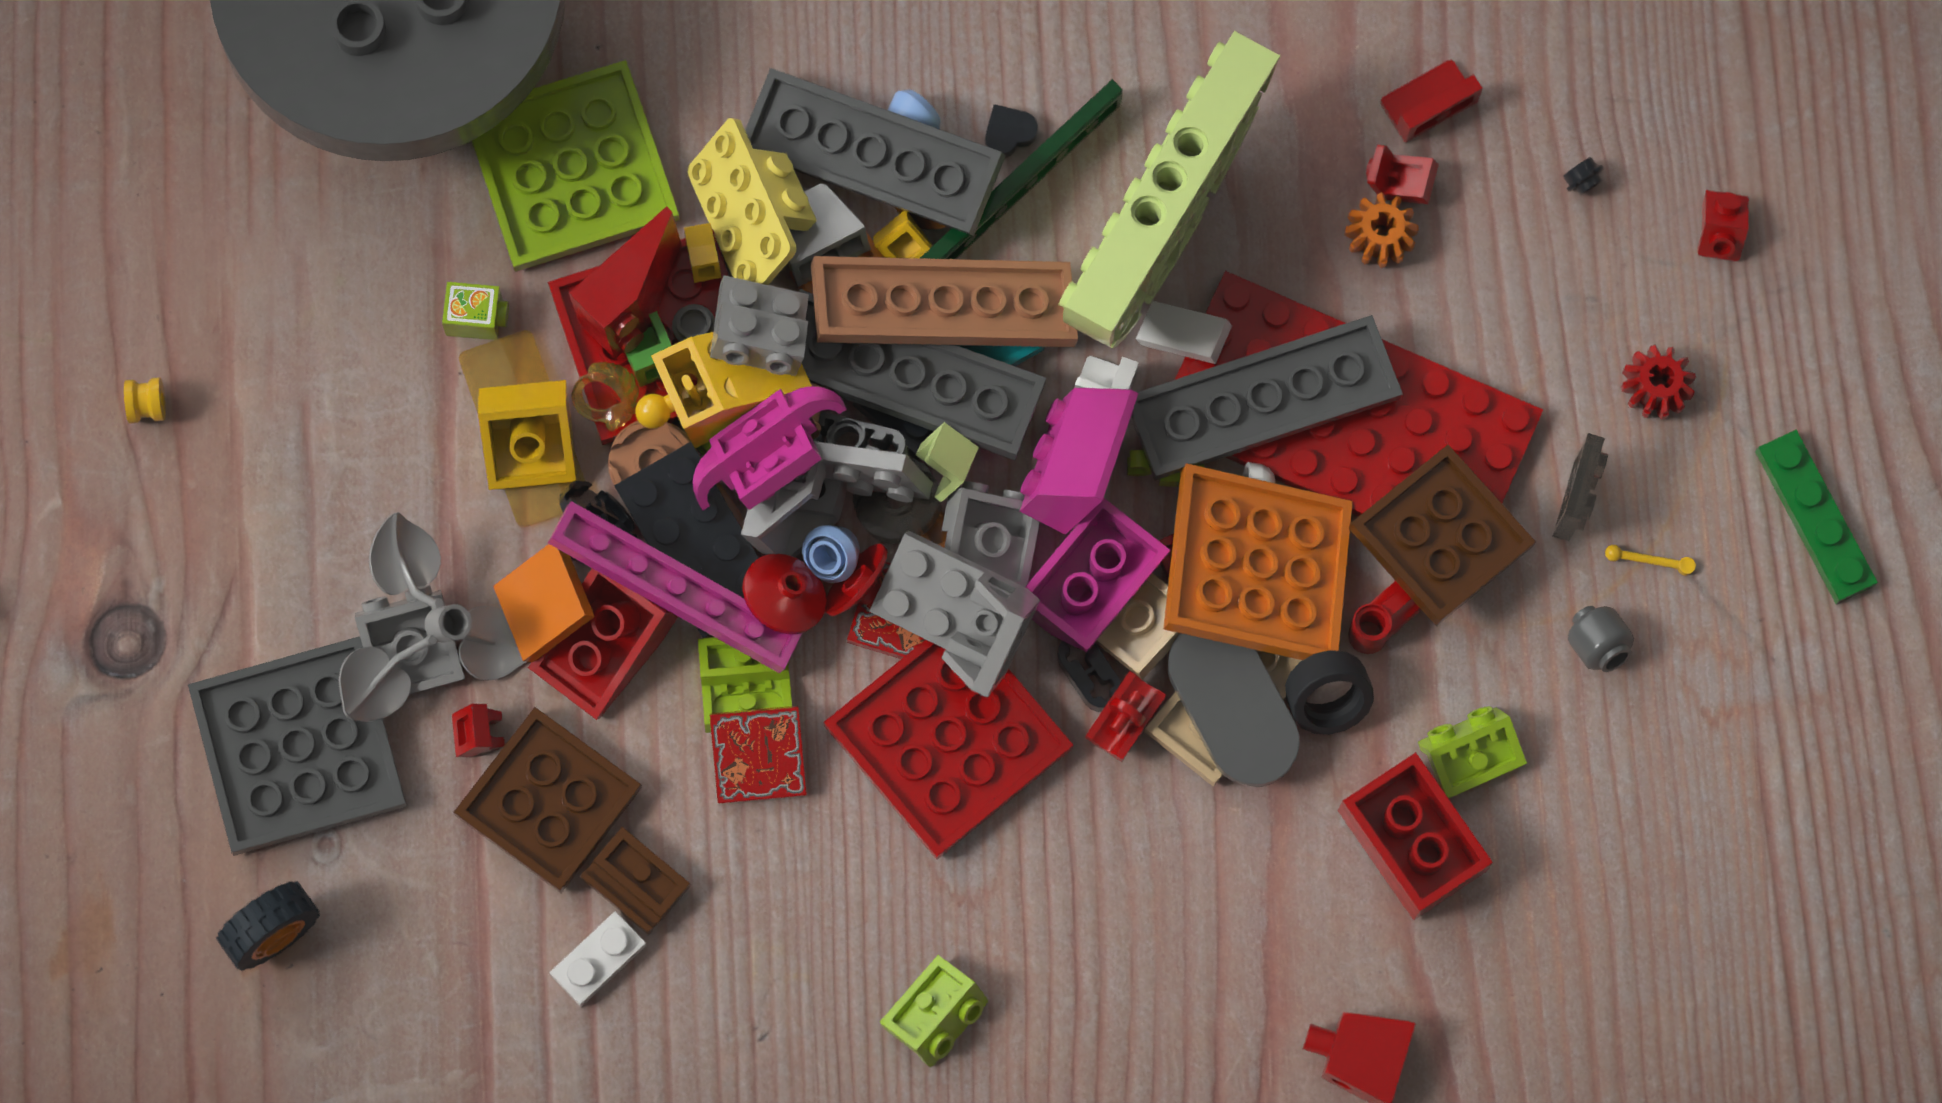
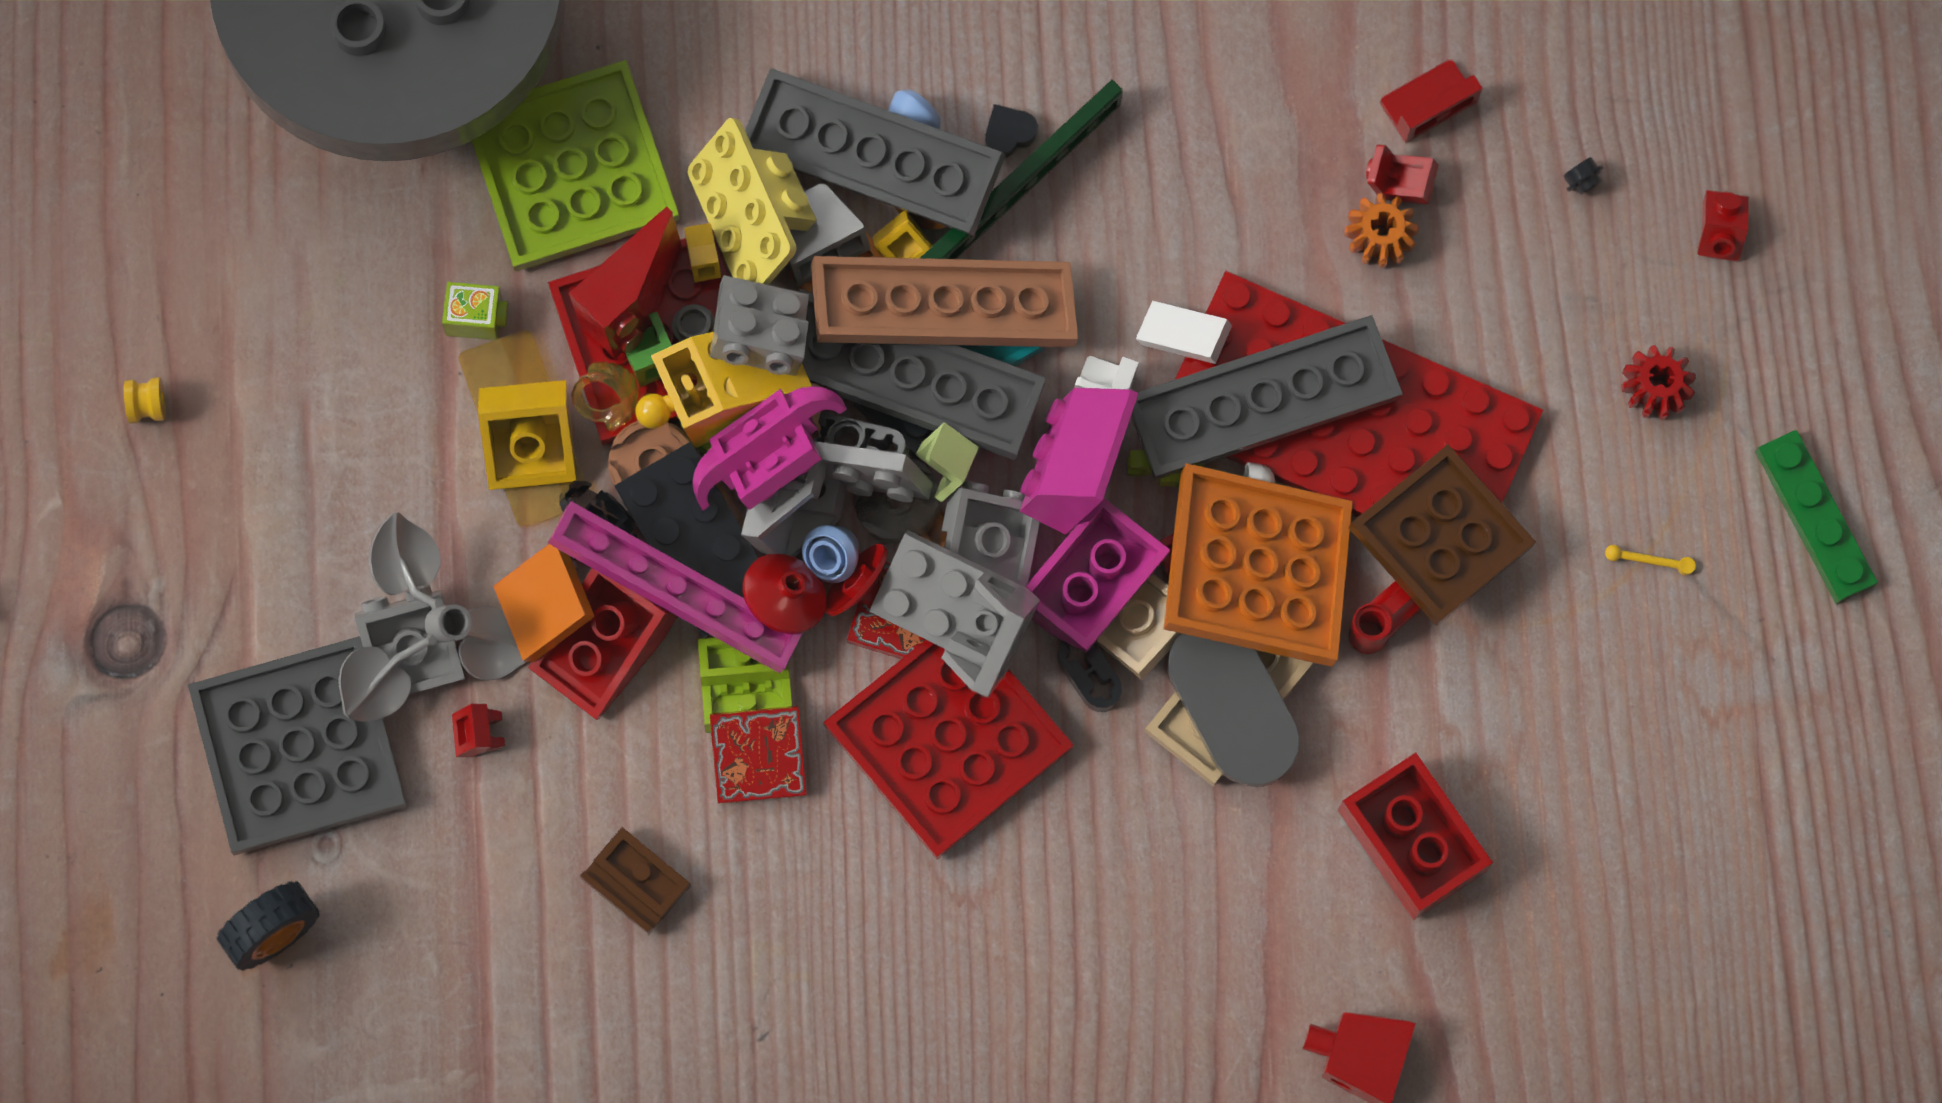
reddish brown plate [453,707,642,893] -> none
white plate [549,911,647,1007] -> none
lime bracket [879,955,988,1068] -> none
yellowish green brick [1059,31,1280,348] -> none
red hips [1085,671,1166,762] -> none
black tyre [1285,650,1374,735] -> none
lime bracket [1418,706,1527,799] -> none
clear smoke plate [1552,433,1608,541] -> none
dark grey head [1568,606,1634,672] -> none

